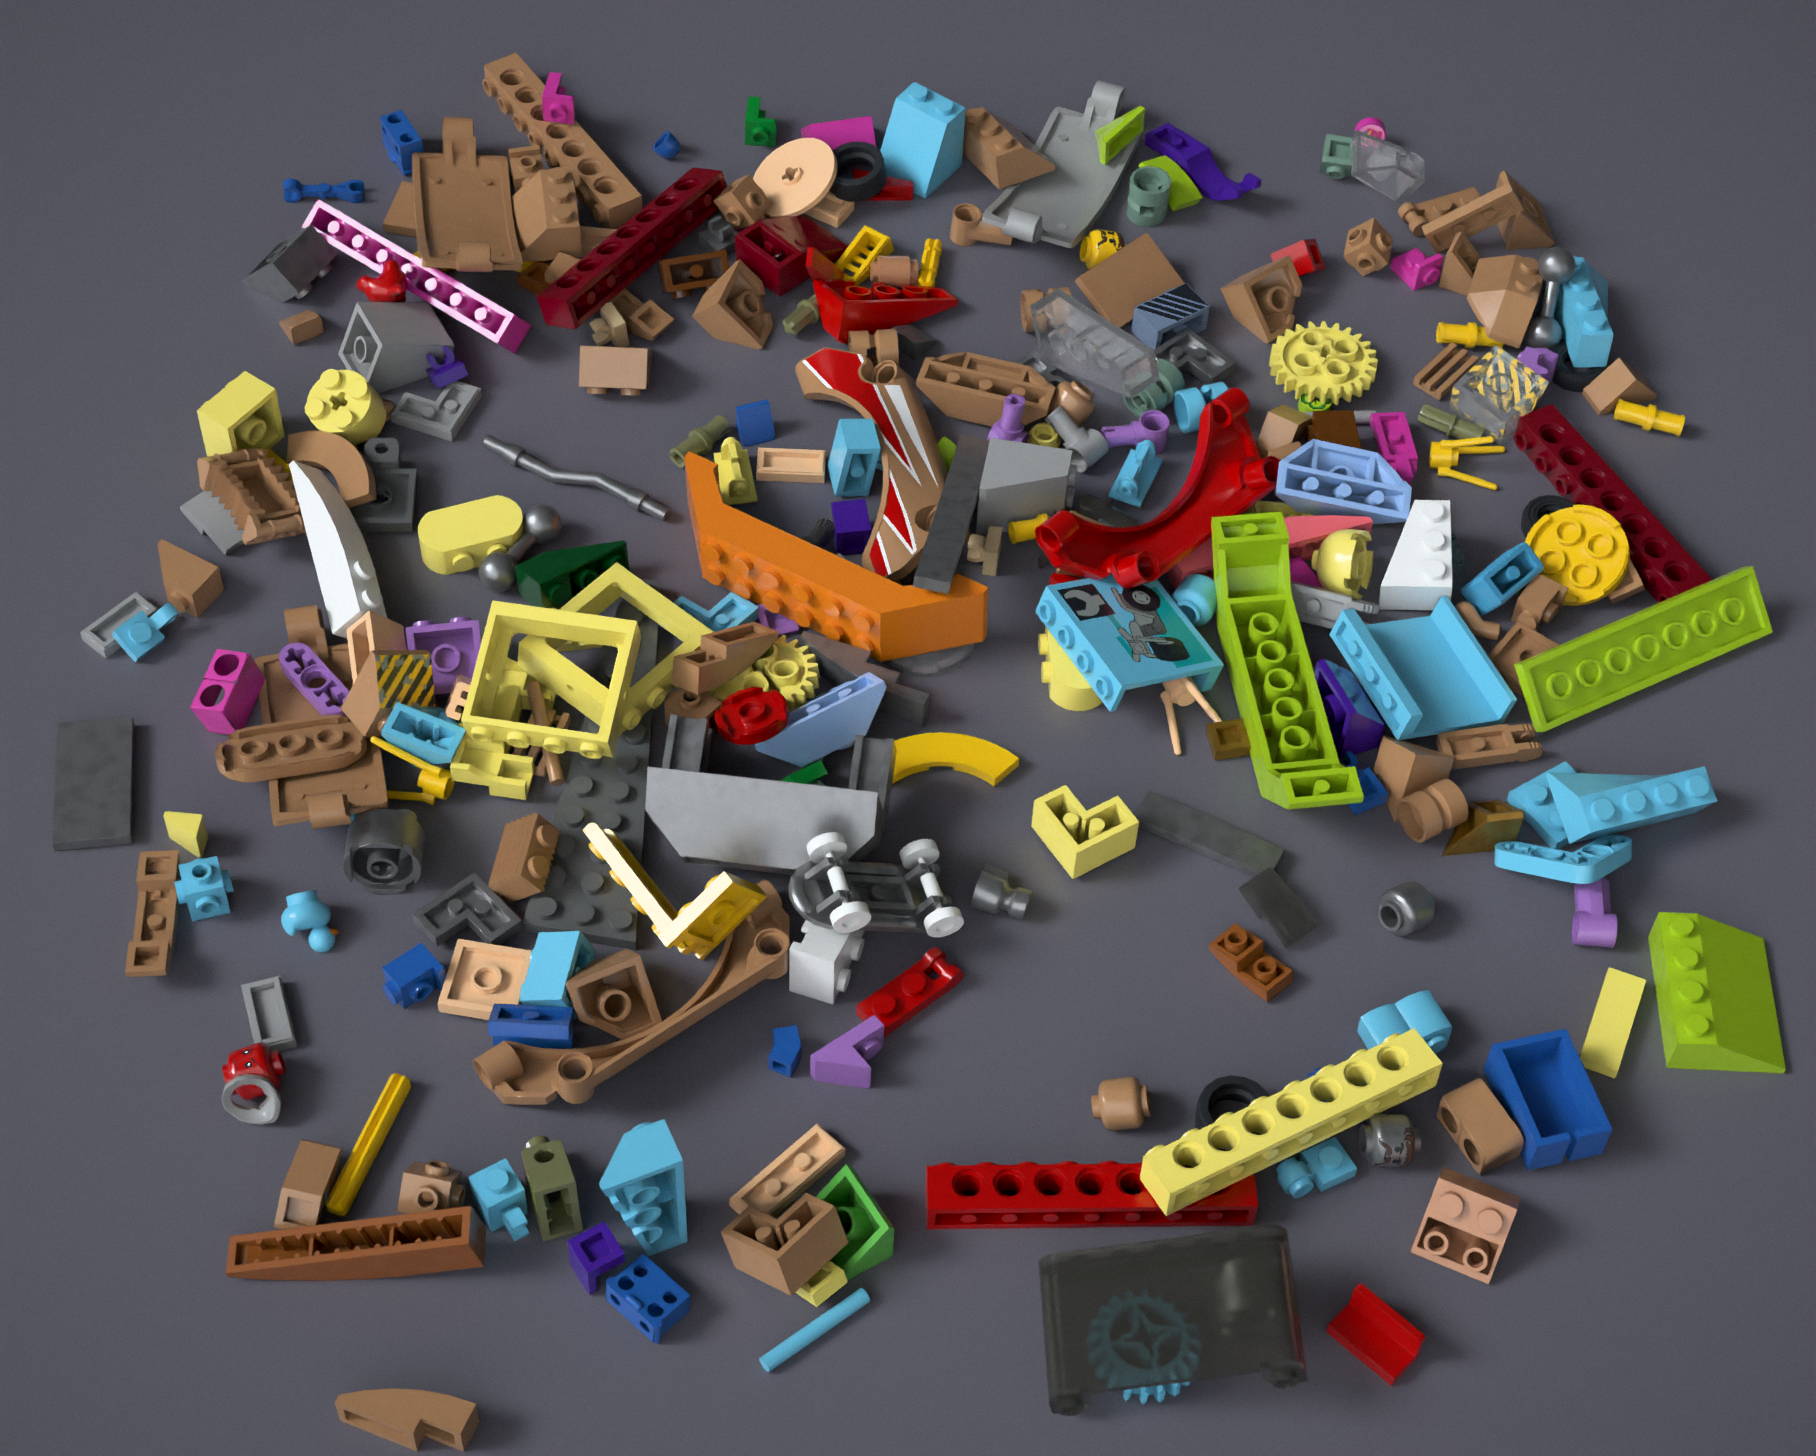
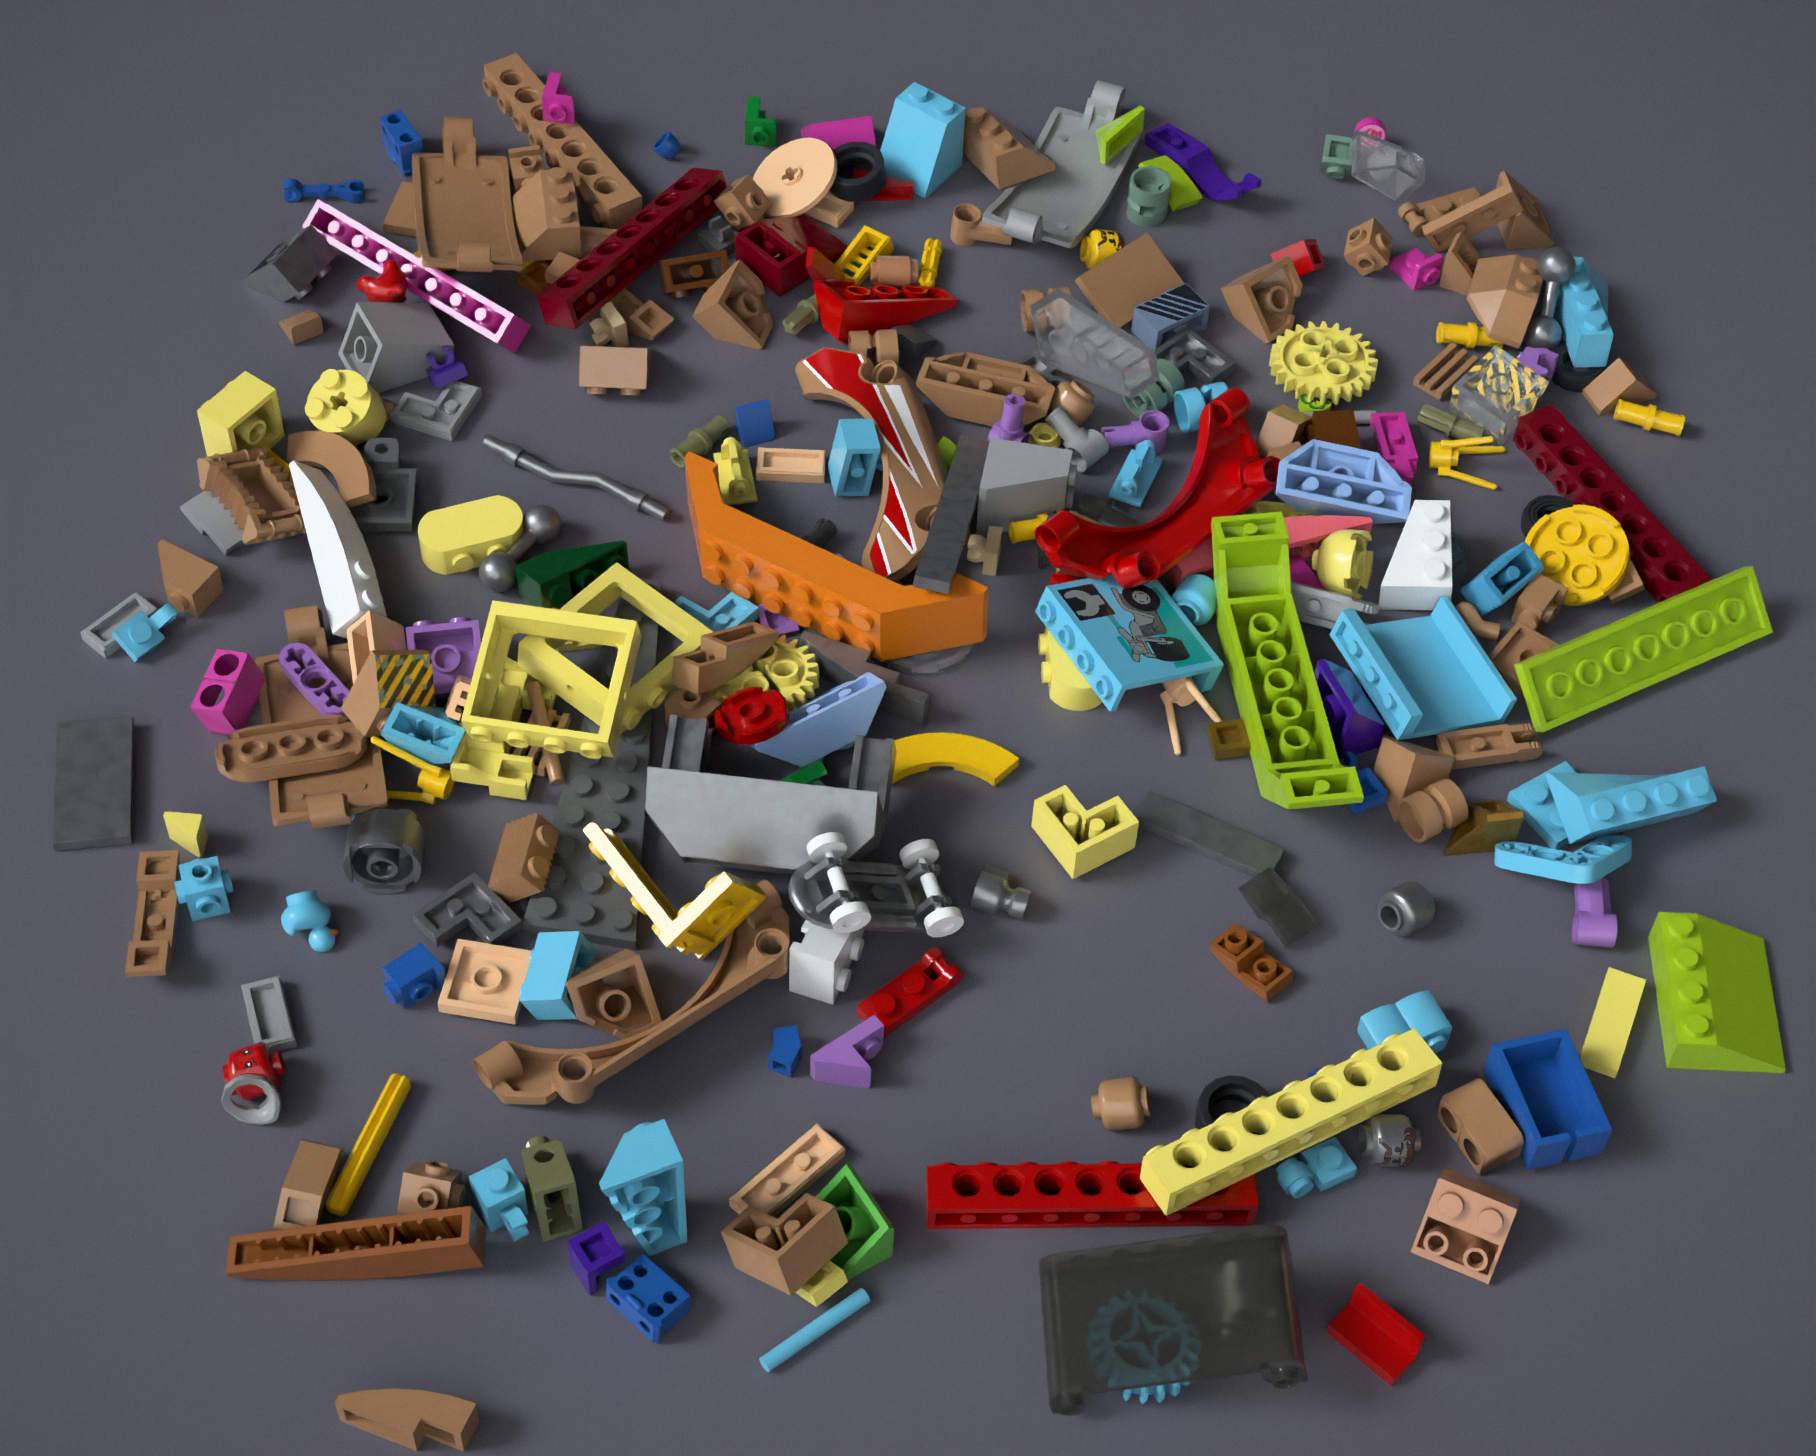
blue panel [488,1003,574,1049] -> none
dark purple panel [831,499,872,556] -> none

